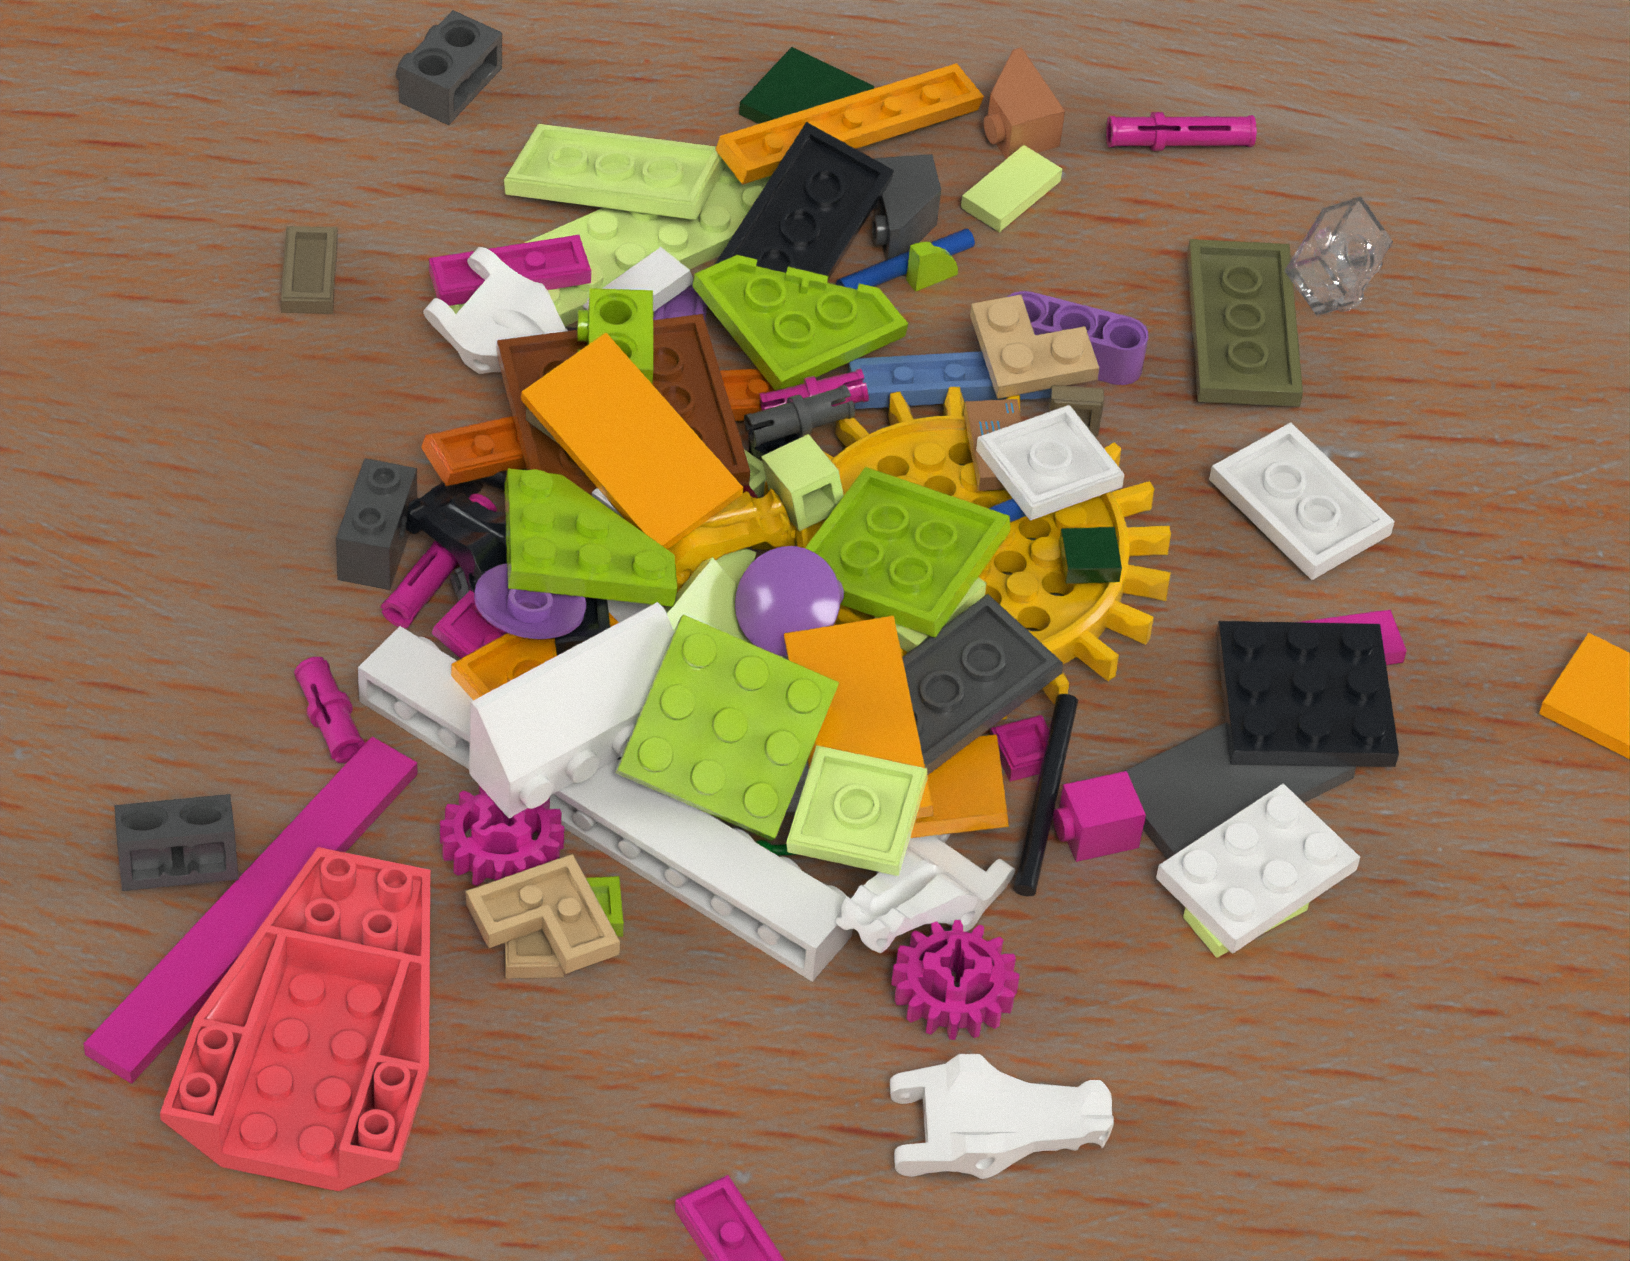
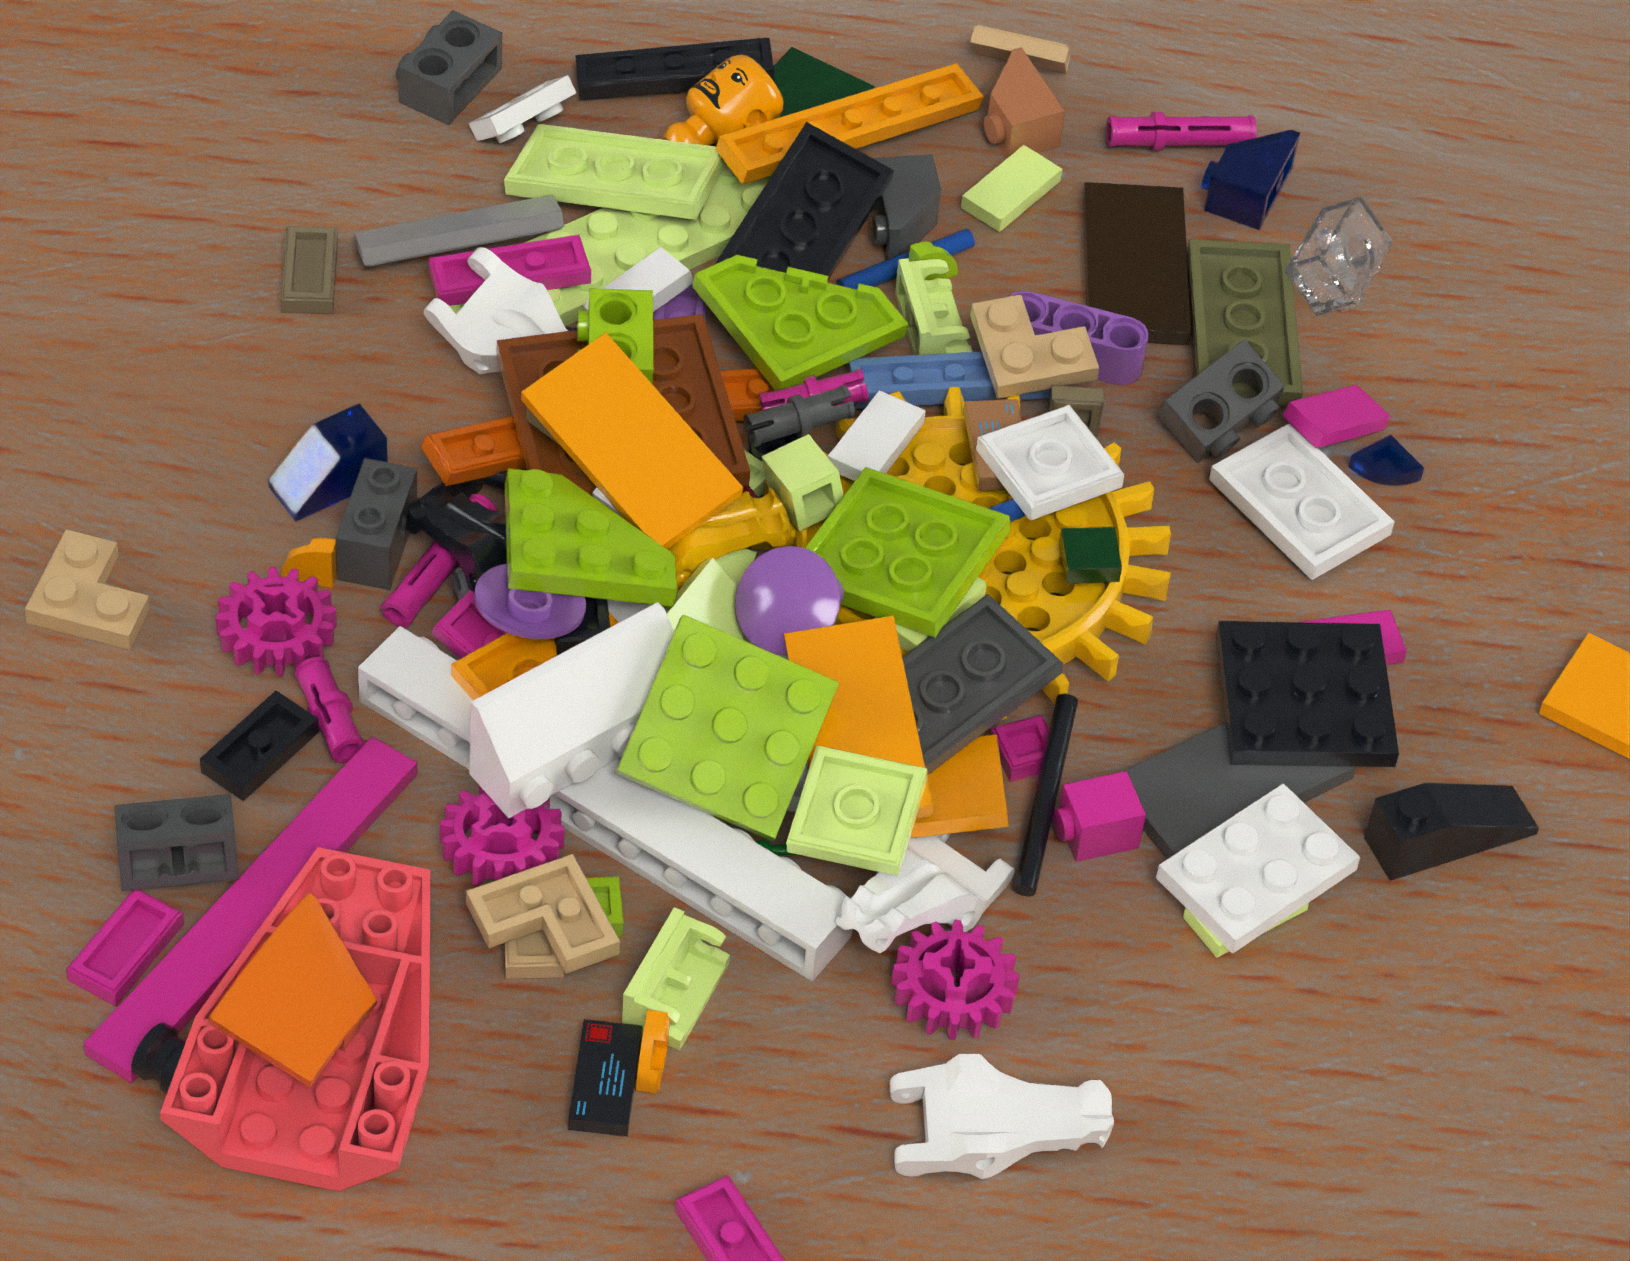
none -> tan plate [25,529,150,650]
none -> dark pink tile [66,890,184,1006]
none -> black wheel [131,1022,186,1094]
none -> black plate [200,690,319,801]
none -> orange slope [209,893,377,1088]
none -> dark pink gear [215,567,337,676]
none -> clear blue slope [268,403,388,522]
none -> light orange tile [281,538,337,588]
none -> light grey tile [354,195,564,267]
none -> white plate [468,75,576,143]
none -> black tile [568,1019,642,1137]
none -> black tile [575,38,775,100]
none -> yellowish green hinge [622,907,730,1051]
none -> light orange tile [636,1009,670,1094]
none -> light orange piece [664,54,783,146]
none -> white tile [828,390,926,481]
none -> yellowish green hinge [895,258,973,355]
none -> tan tile [970,25,1070,73]
none -> dark brown tile [1083,182,1191,345]
none -> dark grey brick [1158,339,1285,463]
none -> clear blue slope [1201,130,1300,230]
none -> dark pink tile [1283,385,1391,448]
none -> clear blue tile [1348,435,1424,486]
none -> black slope [1364,783,1539,881]

